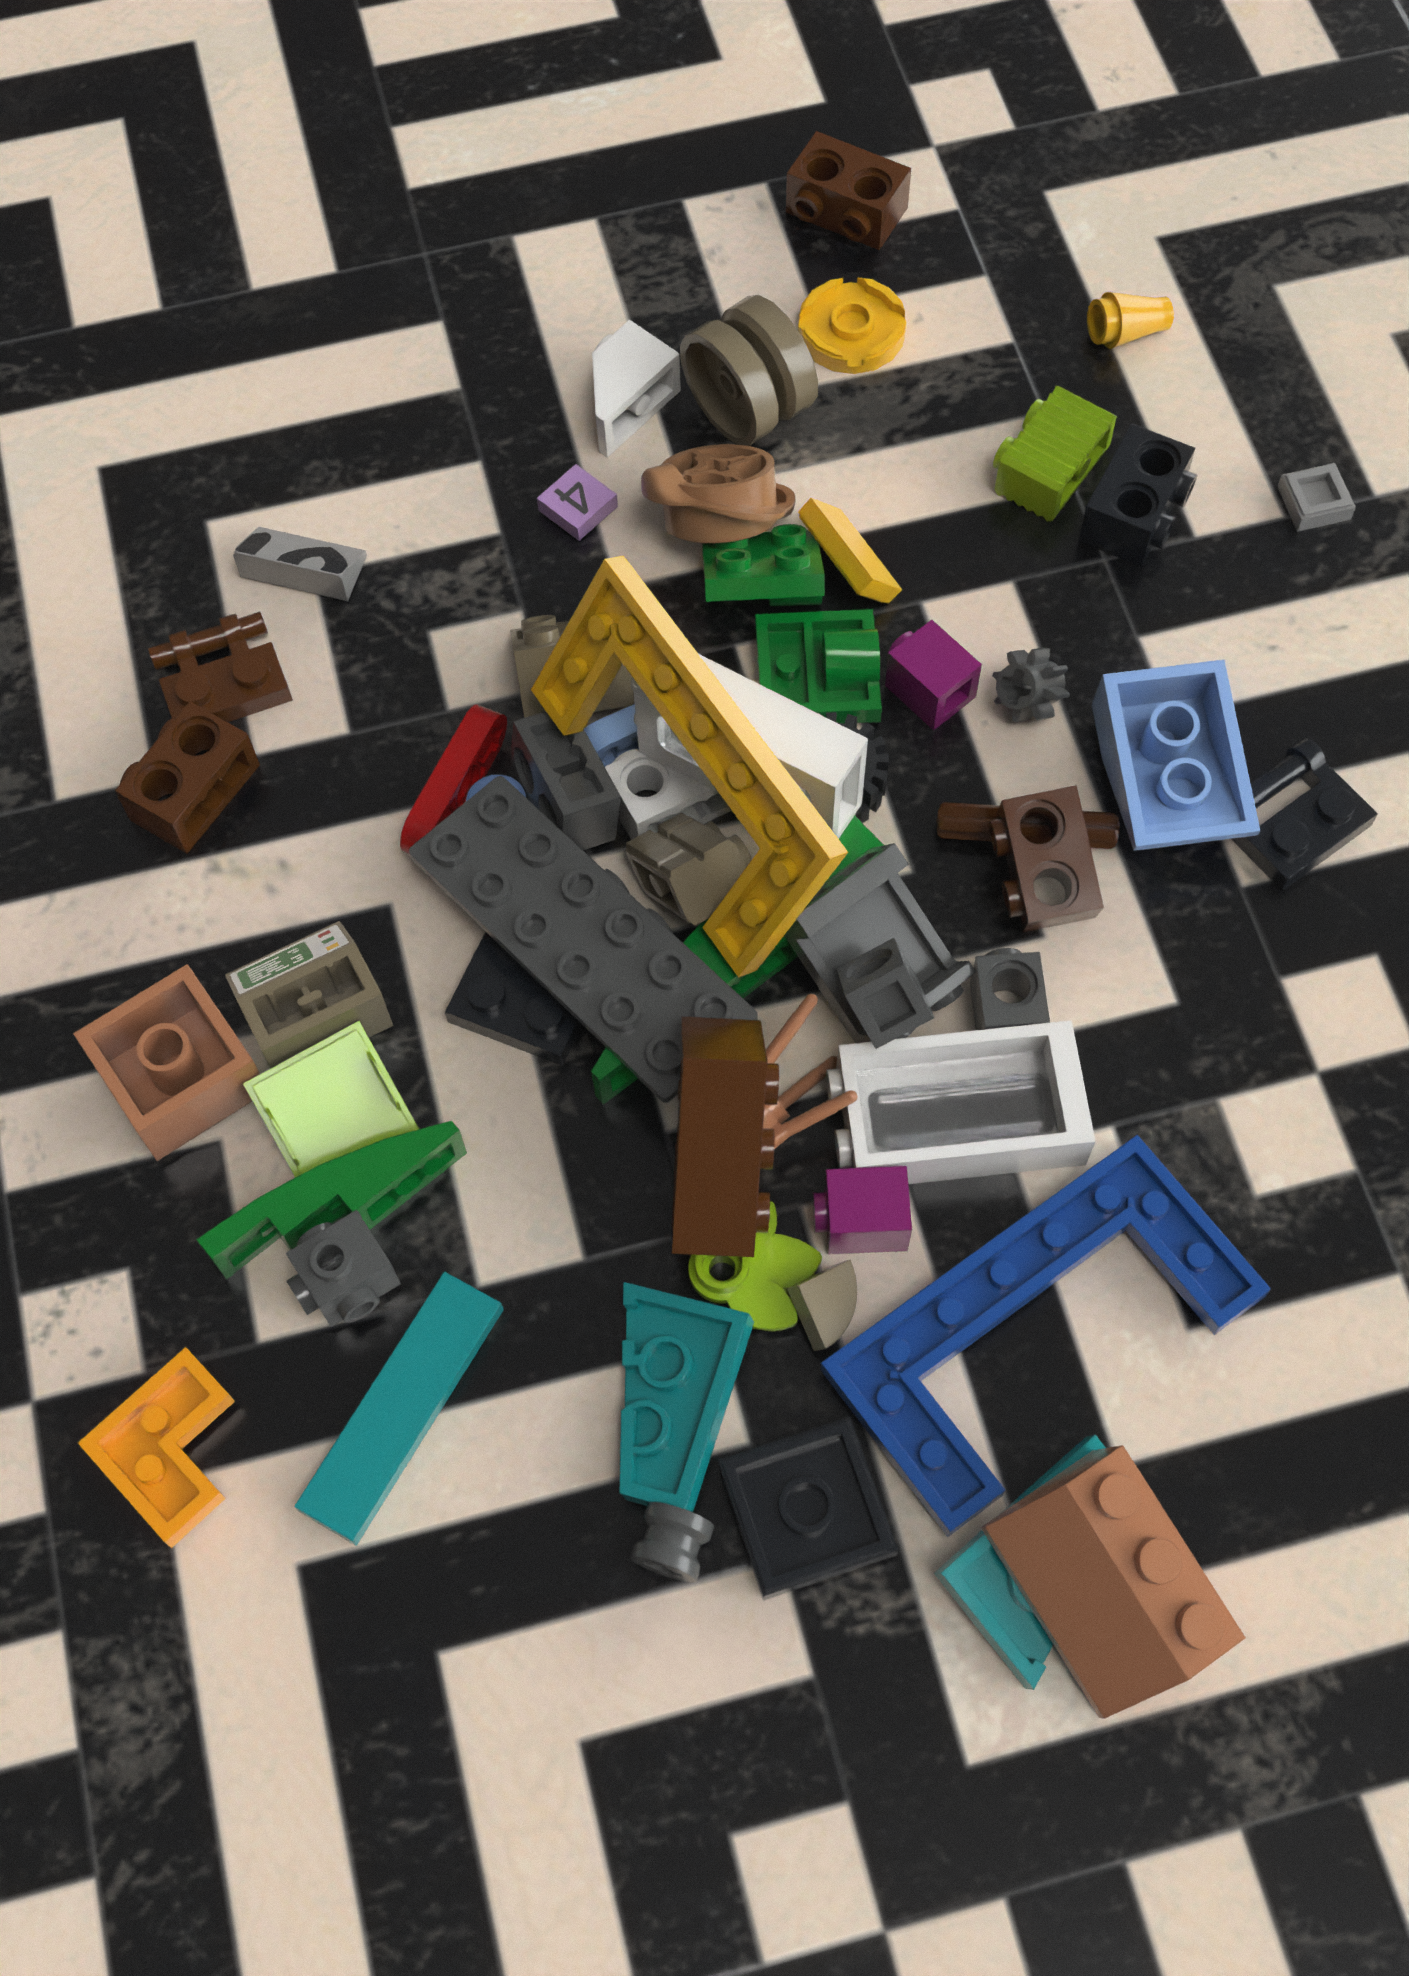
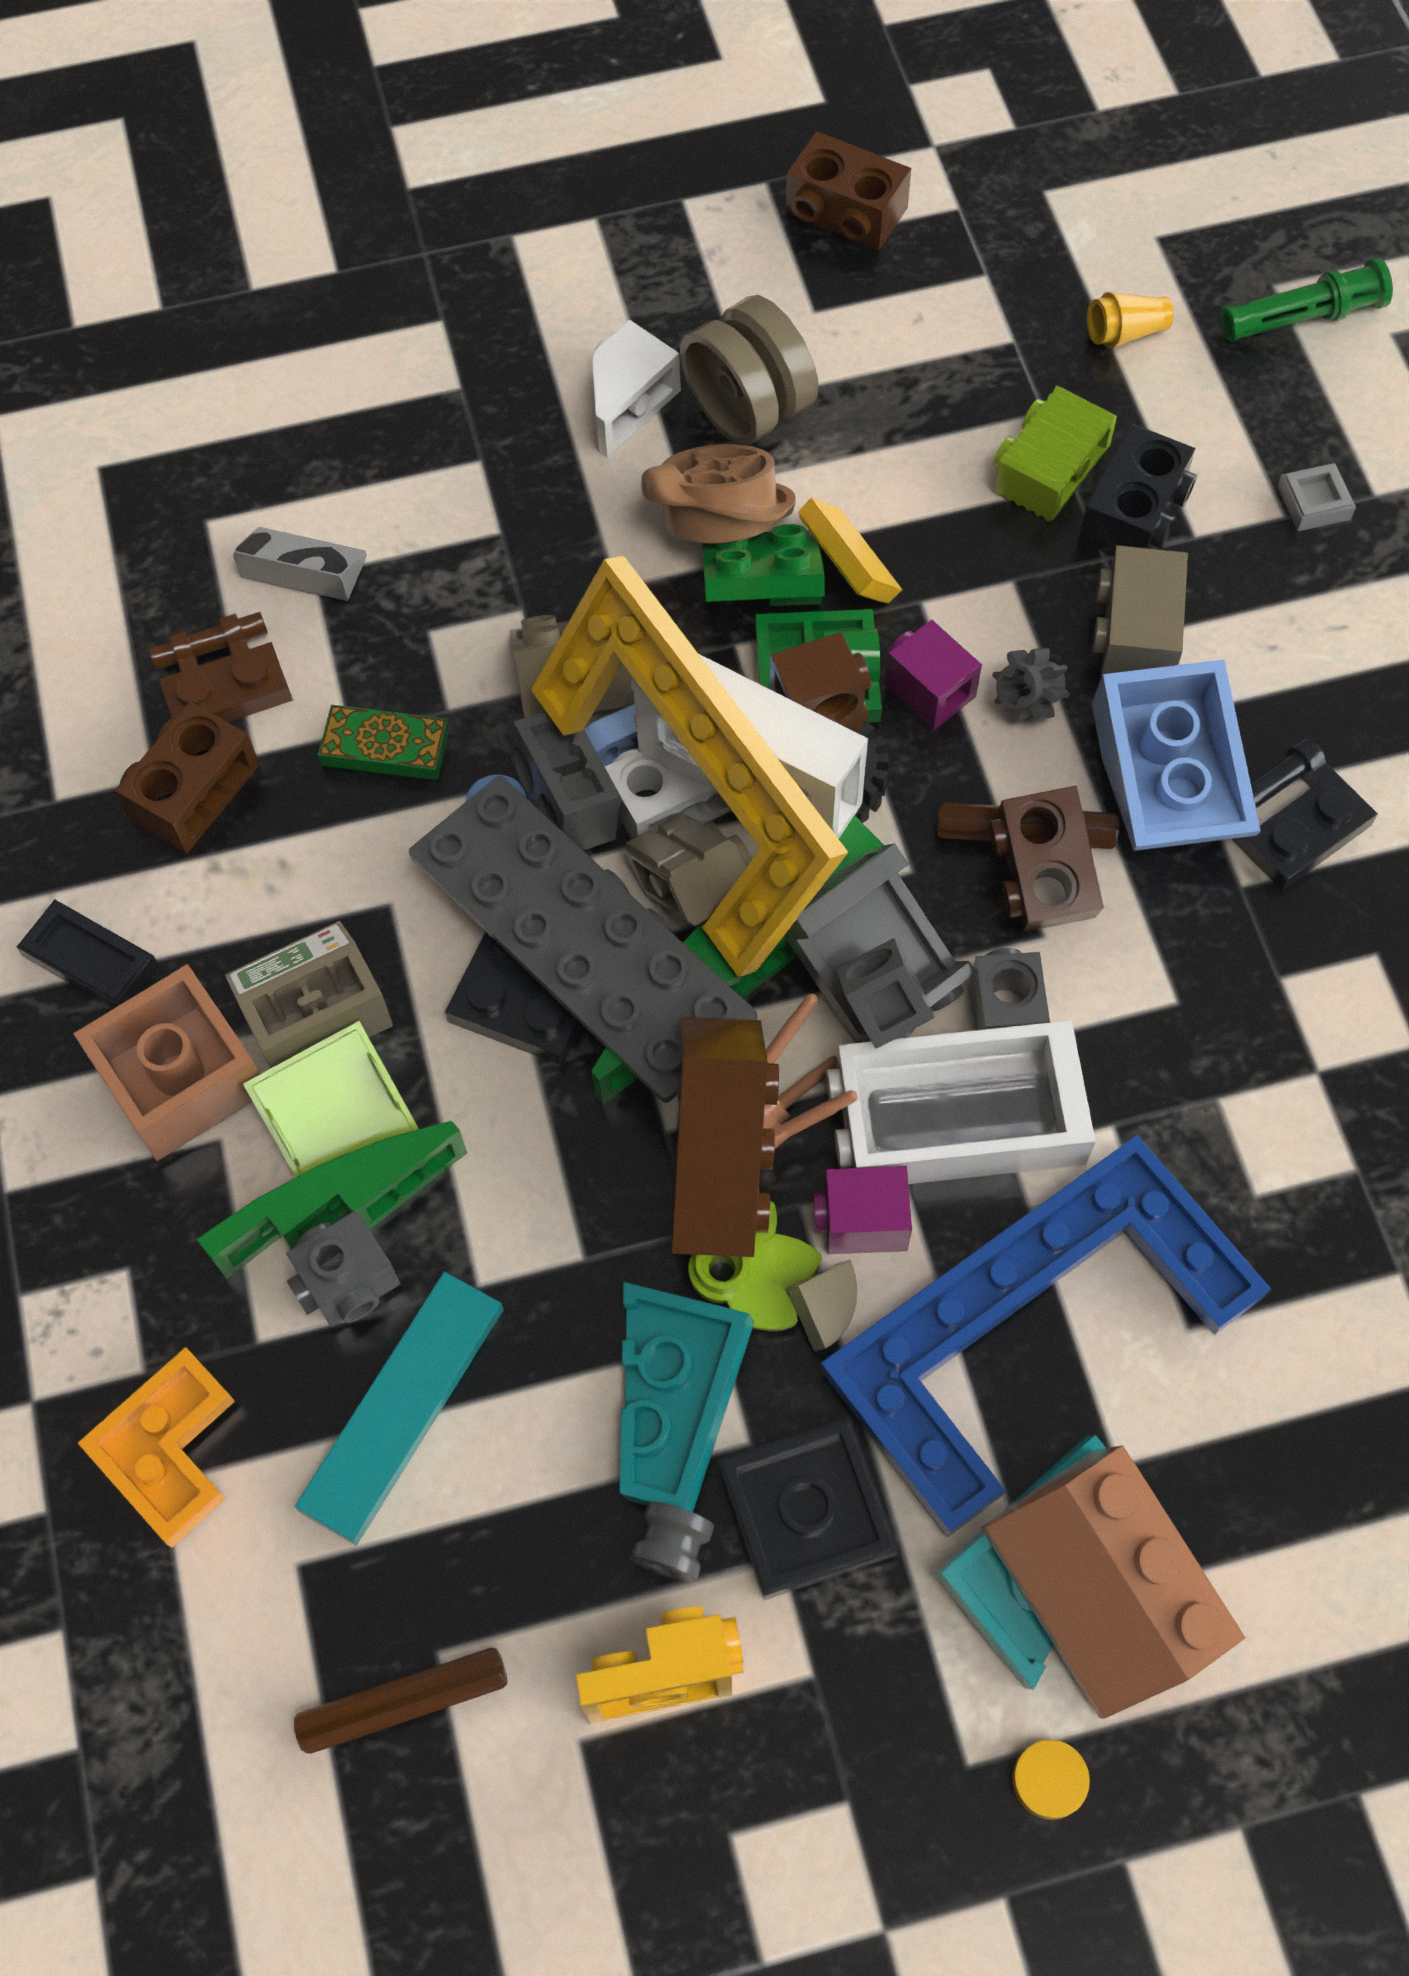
red beam [400,704,507,854] -> none
lavender tile [537,464,618,541] -> none
yellow tile [798,277,907,374] -> none
none -> black tile [17,899,159,1009]
none -> reddish brown axle [294,1648,507,1754]
none -> tile [318,704,450,780]
none -> yellow plate [576,1606,744,1724]
none -> reddish brown brick [770,632,871,735]
none -> yellow tile [1012,1740,1090,1820]
none -> dark tan brick [1092,545,1188,678]
none -> green pin [1221,258,1393,342]

